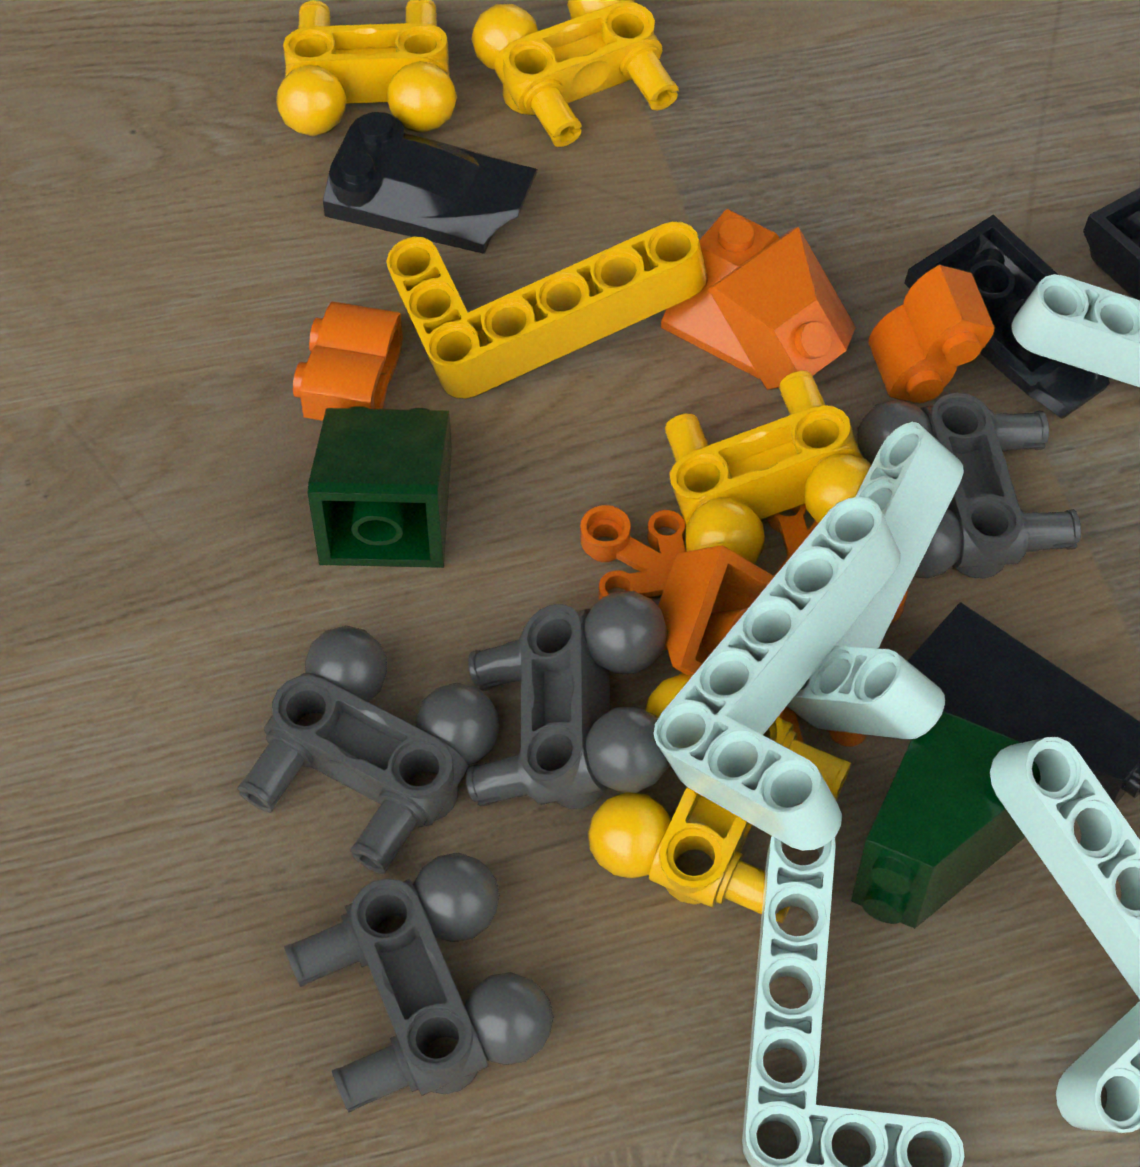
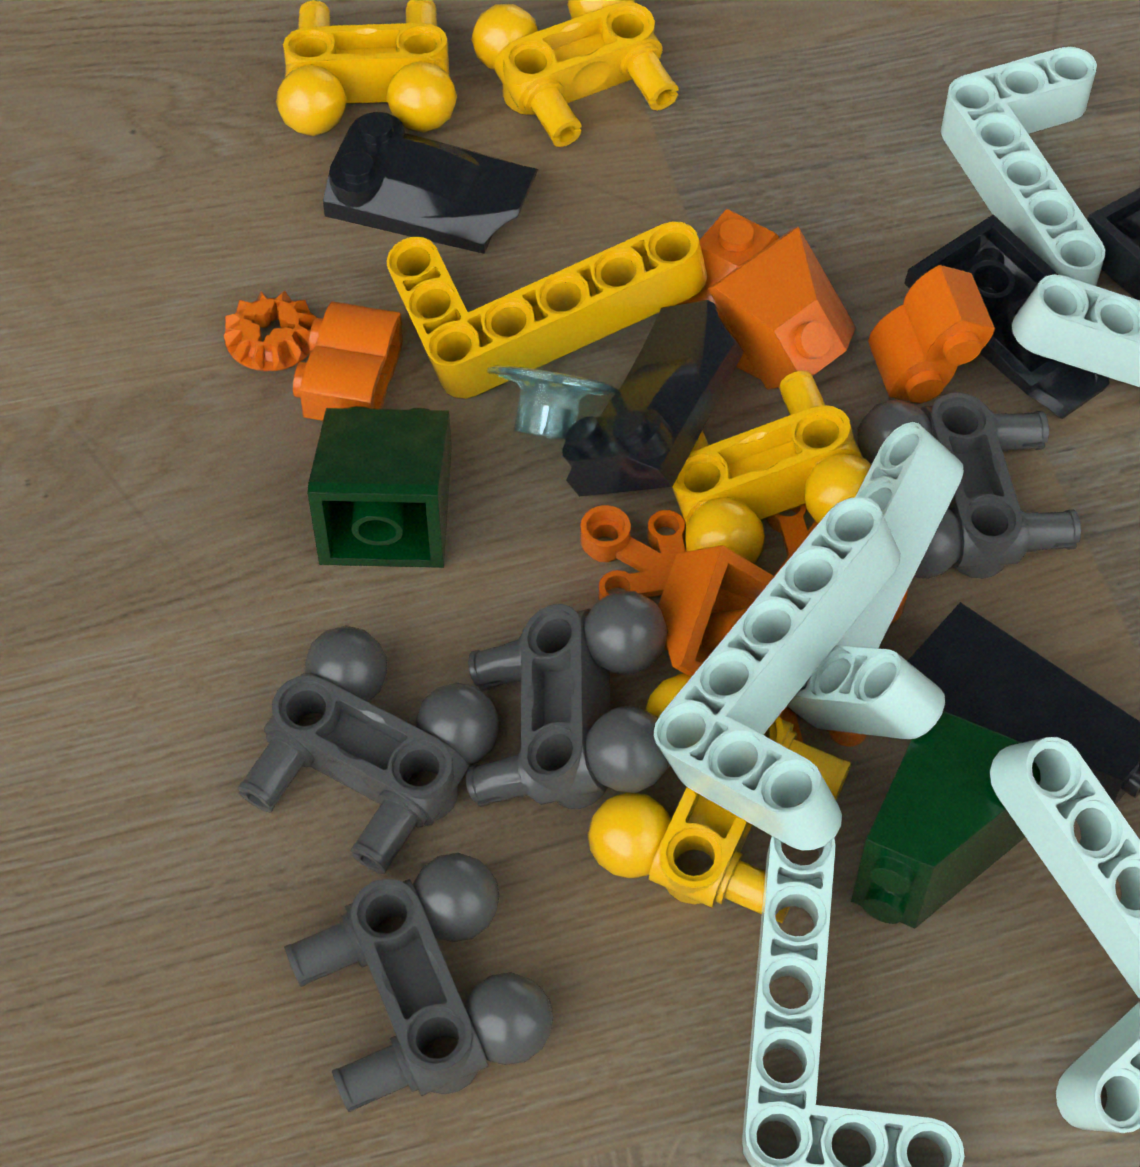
none -> orange gear [224,291,316,371]
none -> clear light blue wheel [487,365,618,441]
none -> black slope [562,300,744,497]
none -> light aqua beam [941,47,1105,286]

